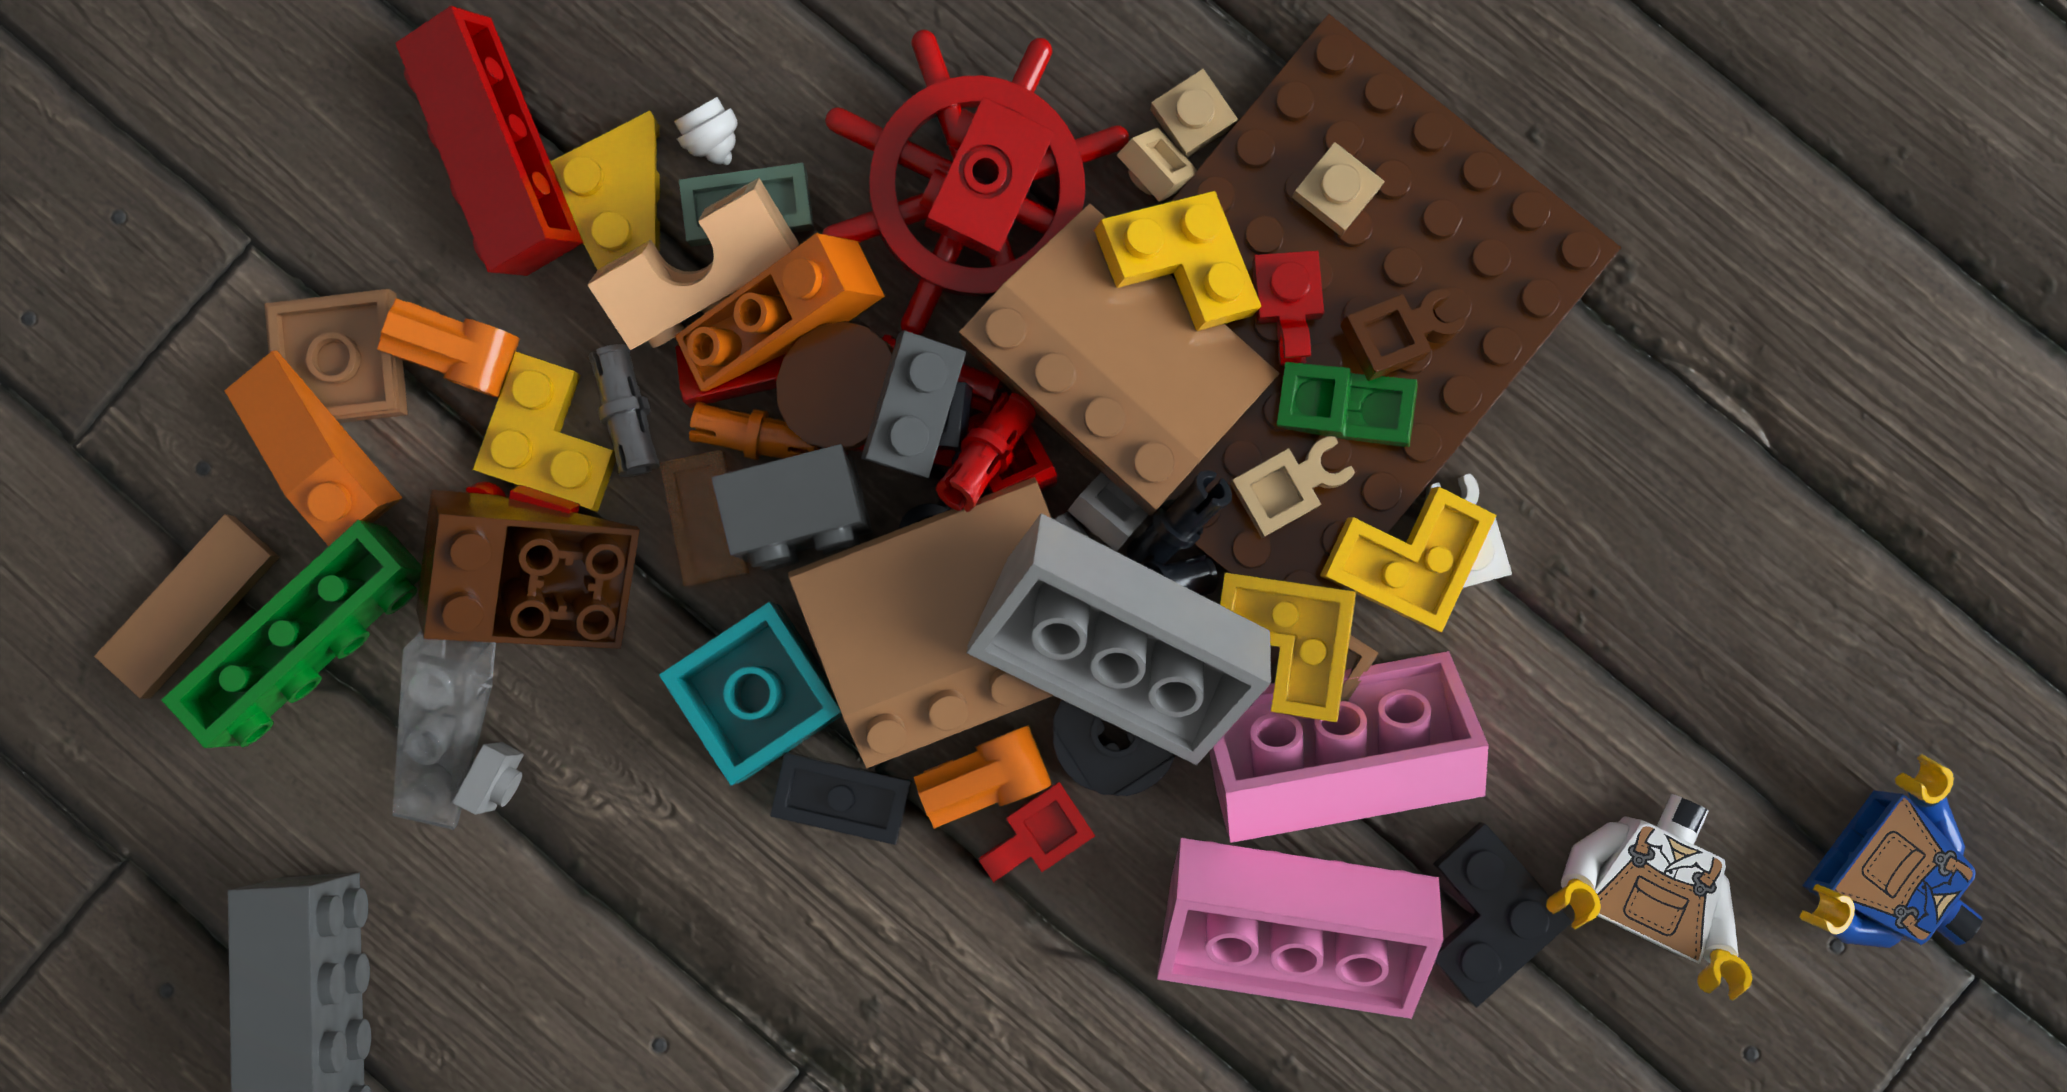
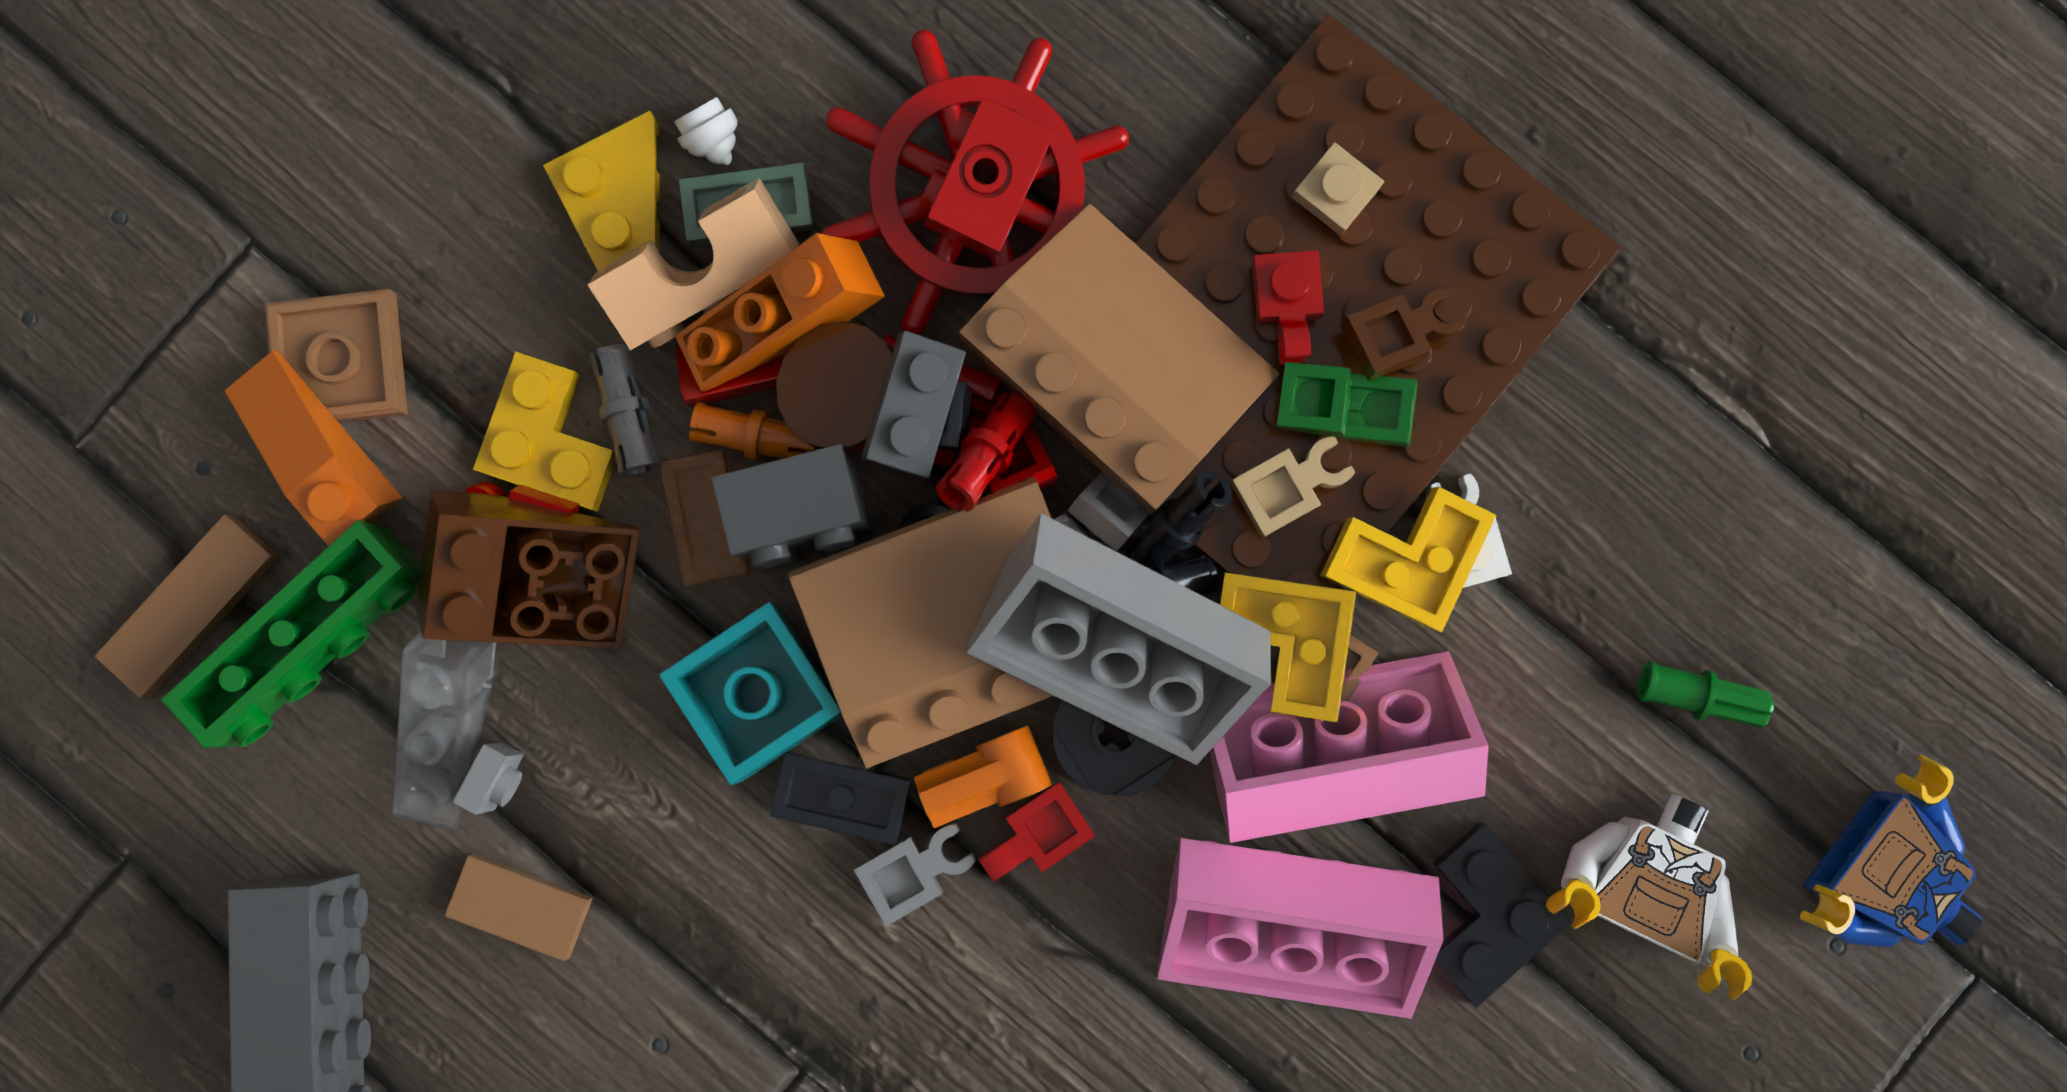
orange piece [377,298,520,398] -> none
red brick [395,6,583,276] -> none
yellow plate [1094,191,1262,331] -> none
tan plate [1117,127,1197,202] -> none
tan plate [1150,69,1238,158] -> none
none -> medium nougat tile [445,853,593,961]
none -> light grey plate [854,823,976,927]
none -> green axle [1637,661,1774,728]

